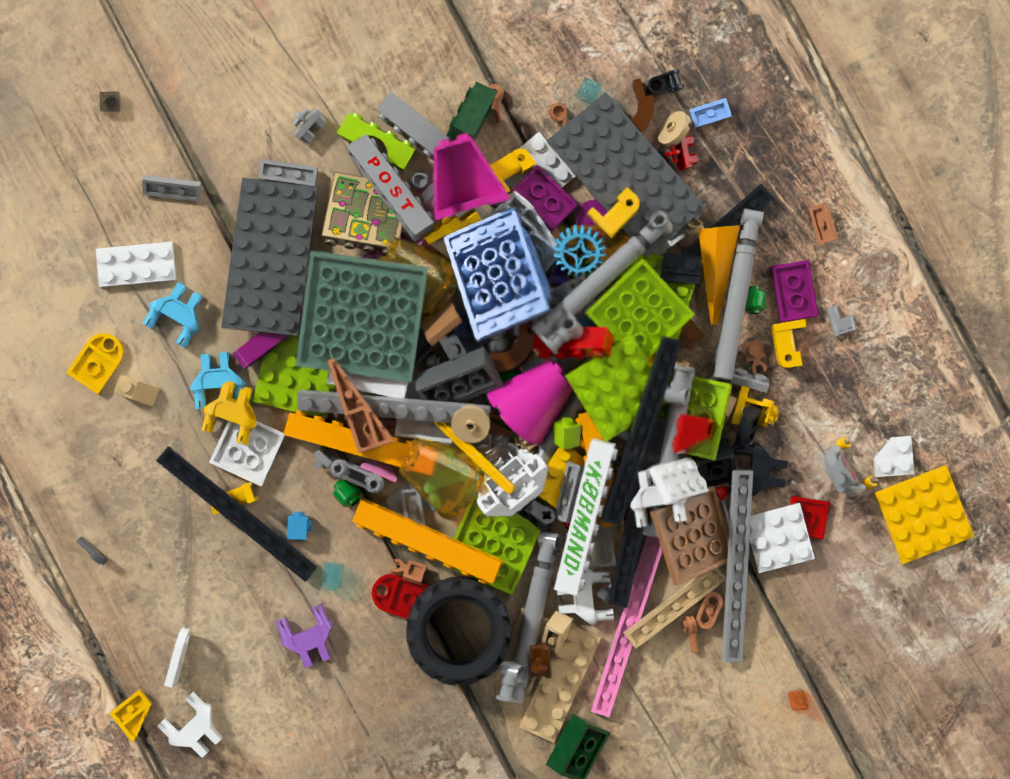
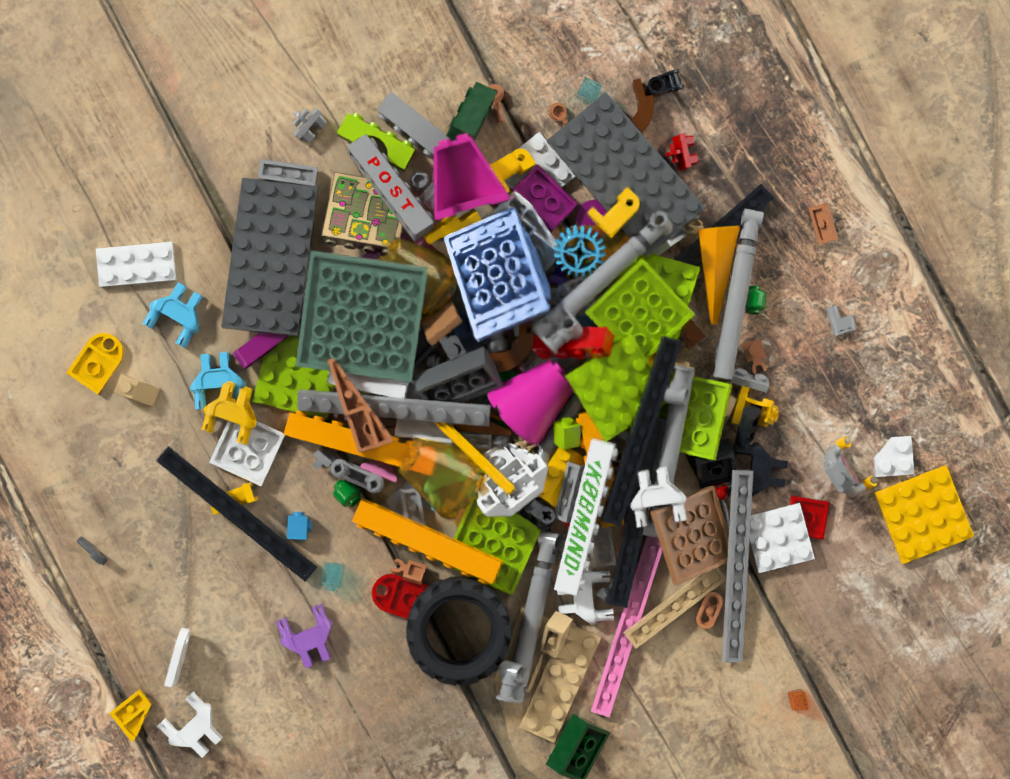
clear smoke plate [100,91,120,112] -> none
light grey plate [142,175,201,202] -> none
tan plate [451,405,490,443] -> none
reddish brown hips [529,642,552,678] -> none
white plate [648,457,709,505] -> none
tan plate [658,111,691,147] -> none
black plate [660,252,702,286] -> none
red slope [672,414,714,454] -> none
nougat plate [681,615,699,653] -> none
light blue plate [689,98,732,129] -> none
magenta tile [770,260,819,323] -> none
yellow piece [771,319,807,368] -> none

